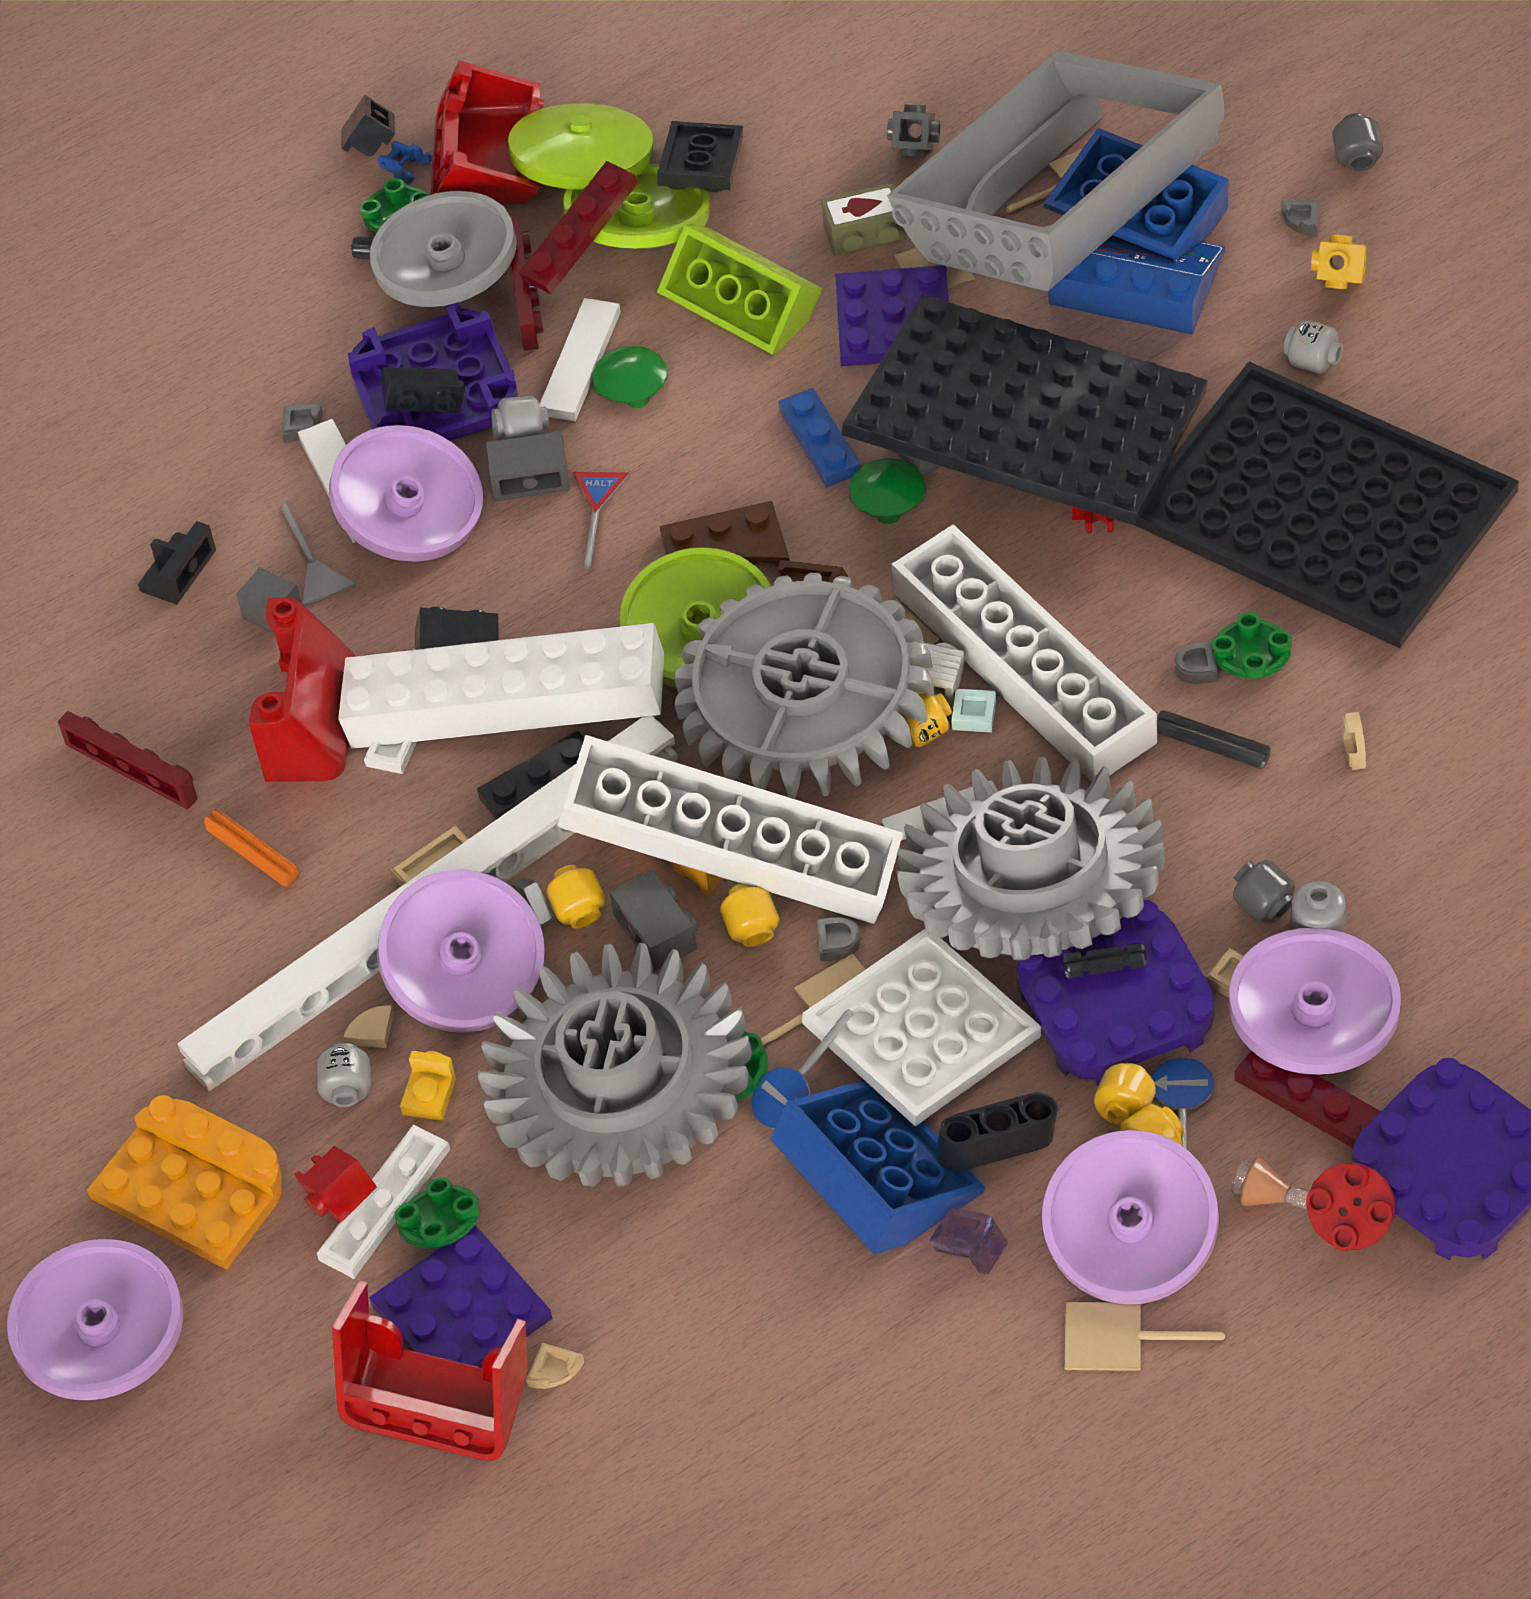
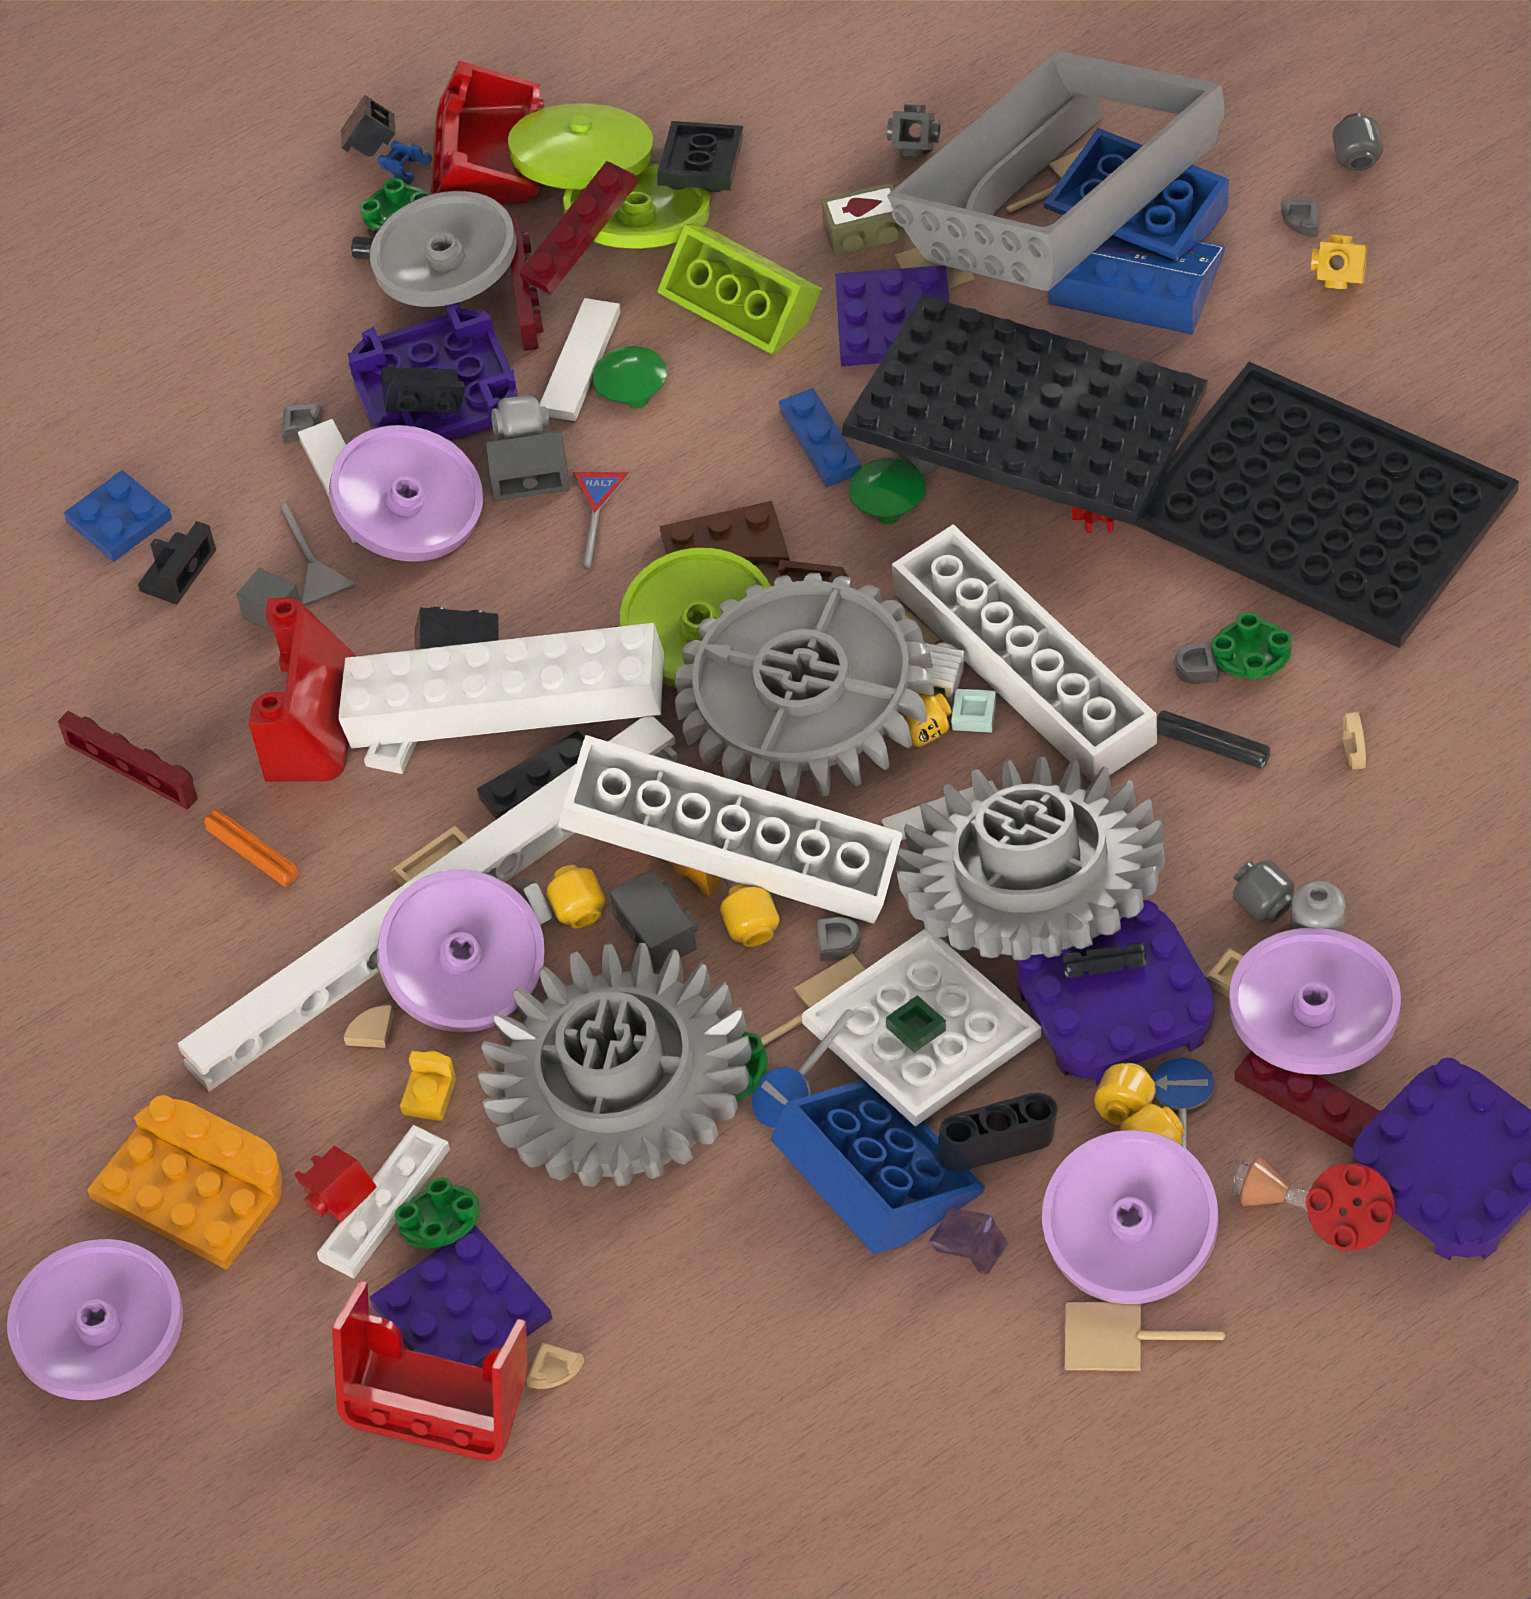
light grey head [316,1043,371,1108] -> none
light grey head [1284,320,1343,374] -> none
none -> blue plate [64,470,172,562]
none -> dark green plate [886,995,946,1053]

